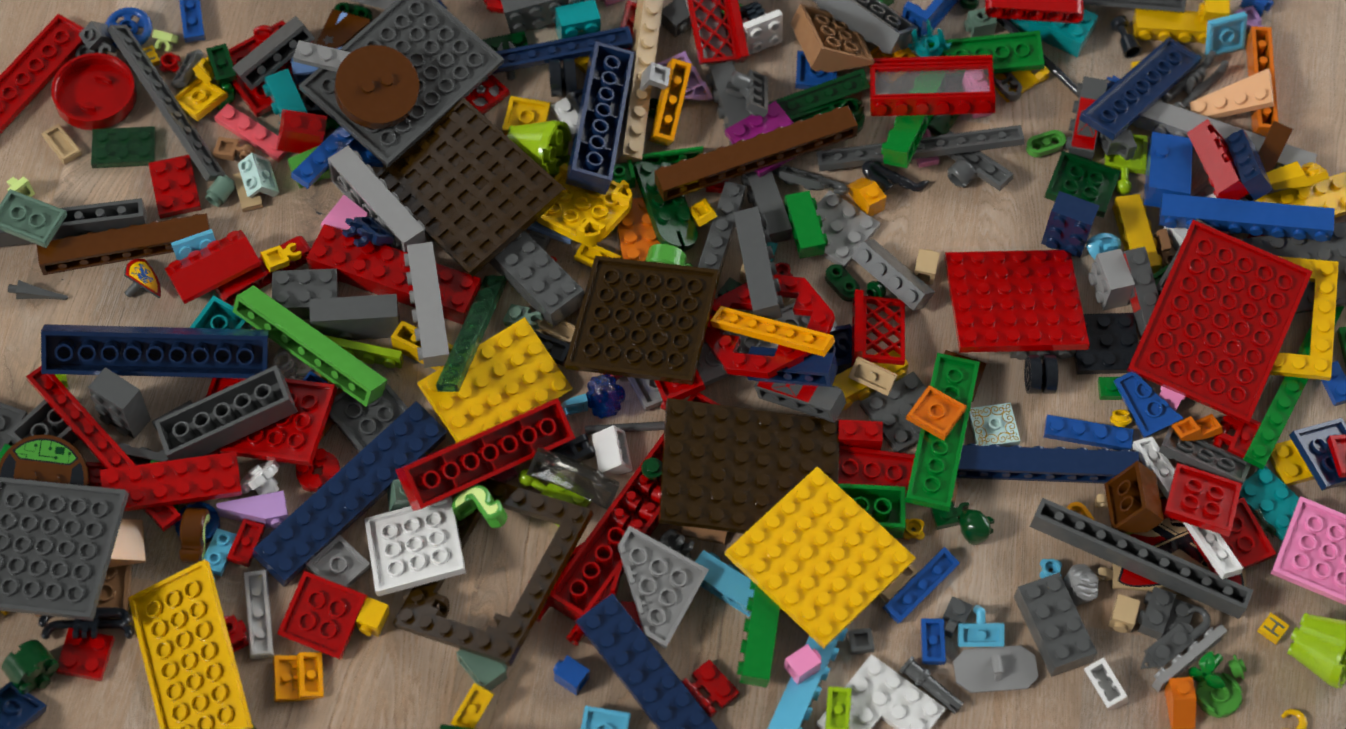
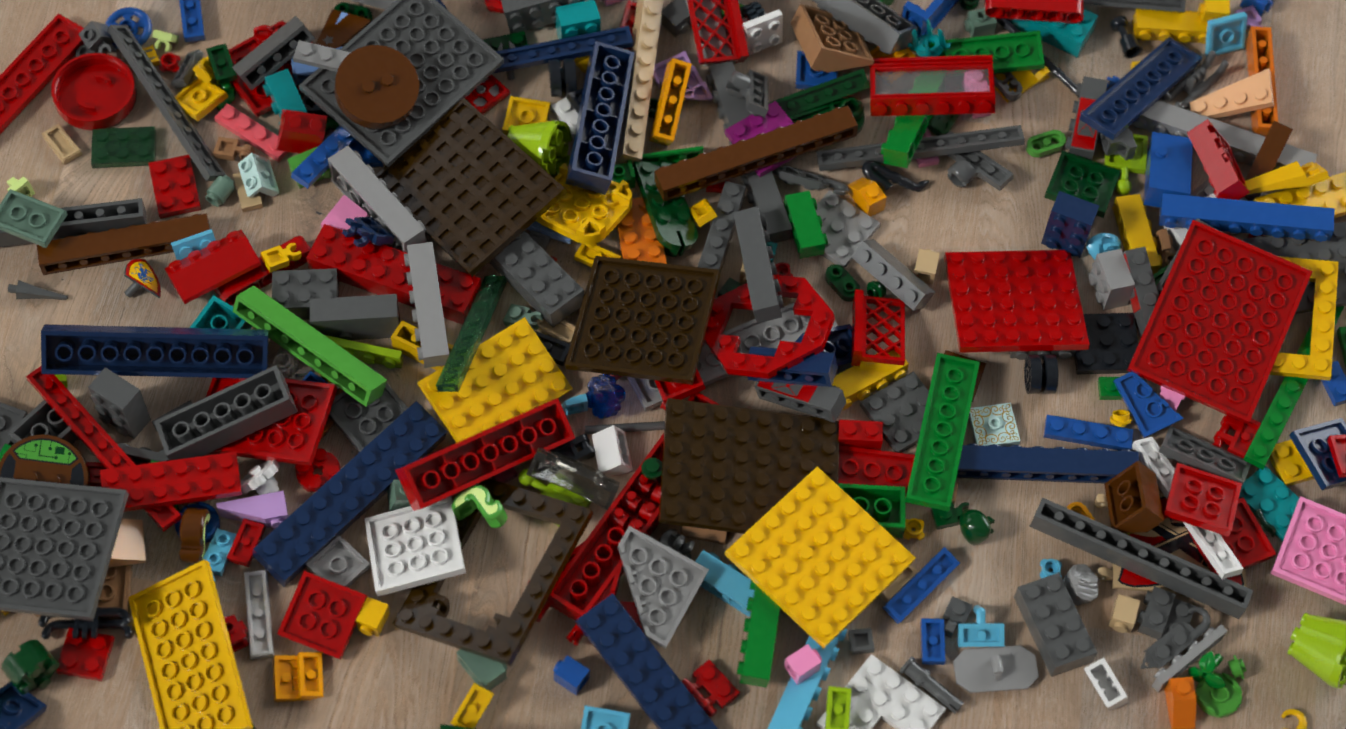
light grey panel [640,62,671,91] -> none
bright green animal [645,244,693,267] -> none
light orange plate [710,306,835,357] -> none
tan plate [848,356,898,396] -> none
orange tile [906,385,967,441] -> none
orange slope [1171,414,1223,441] -> none
dark blue brick [1225,128,1273,200] -> none
yellow tile [1257,613,1290,645] -> none

